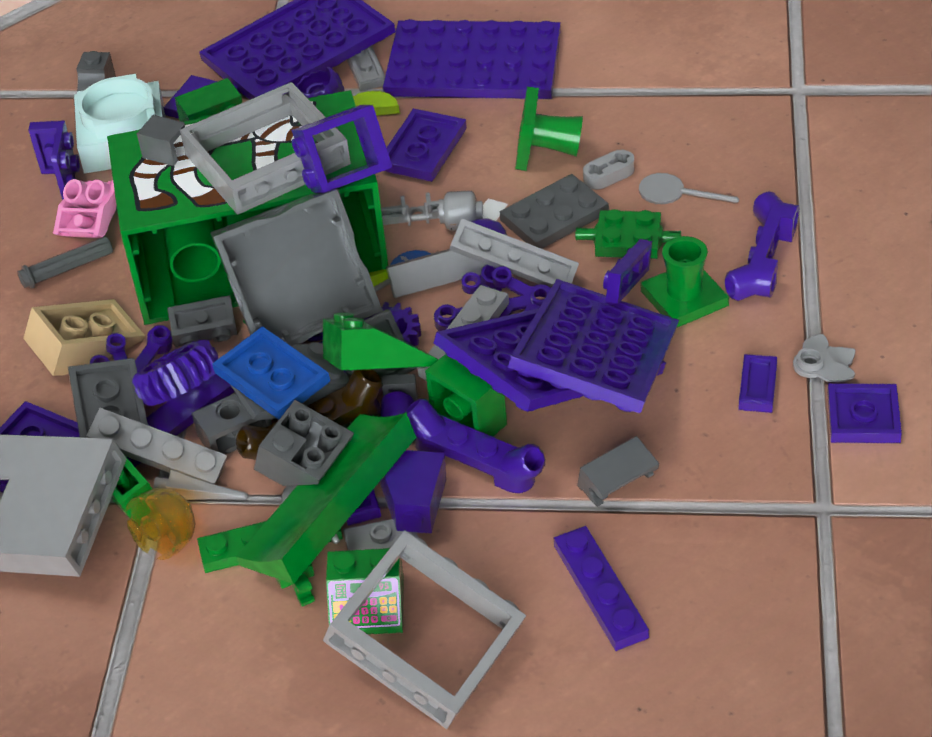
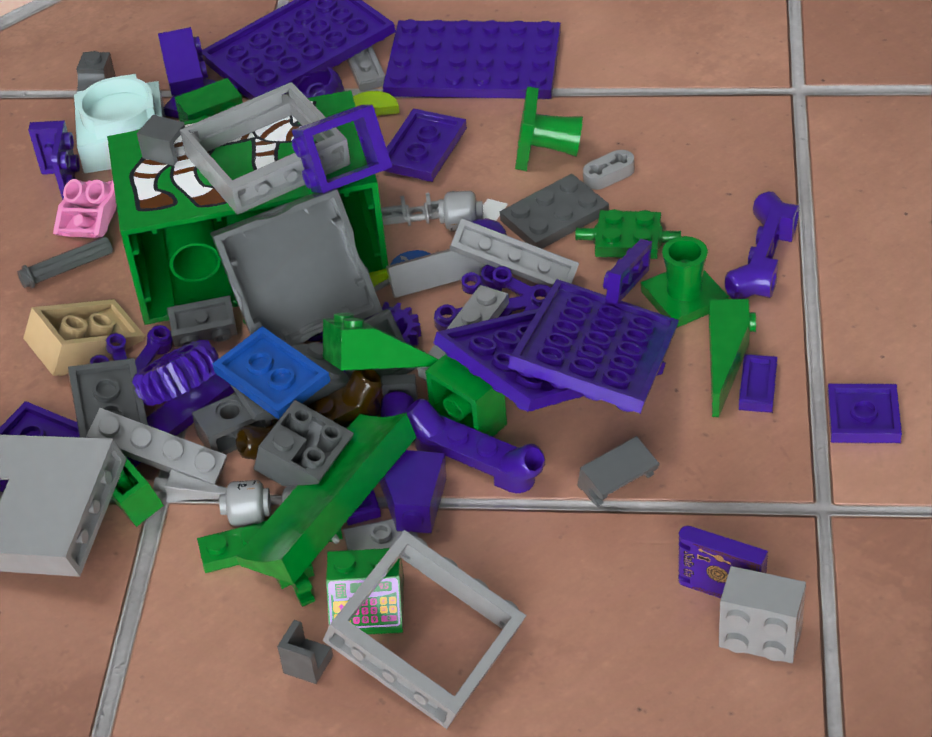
clear yellow cylinder [126,487,196,560] -> none
dark purple plate [553,526,649,651] -> none
light grey piece [639,173,739,204] -> none
light grey plate [793,334,855,383] -> none
none -> dark purple brick [158,27,208,96]
none -> light grey head [219,480,271,527]
none -> dark grey panel [277,620,333,684]
none -> dark purple container [678,526,768,598]
none -> green slope [709,299,756,417]
none -> light grey piece [719,566,806,663]

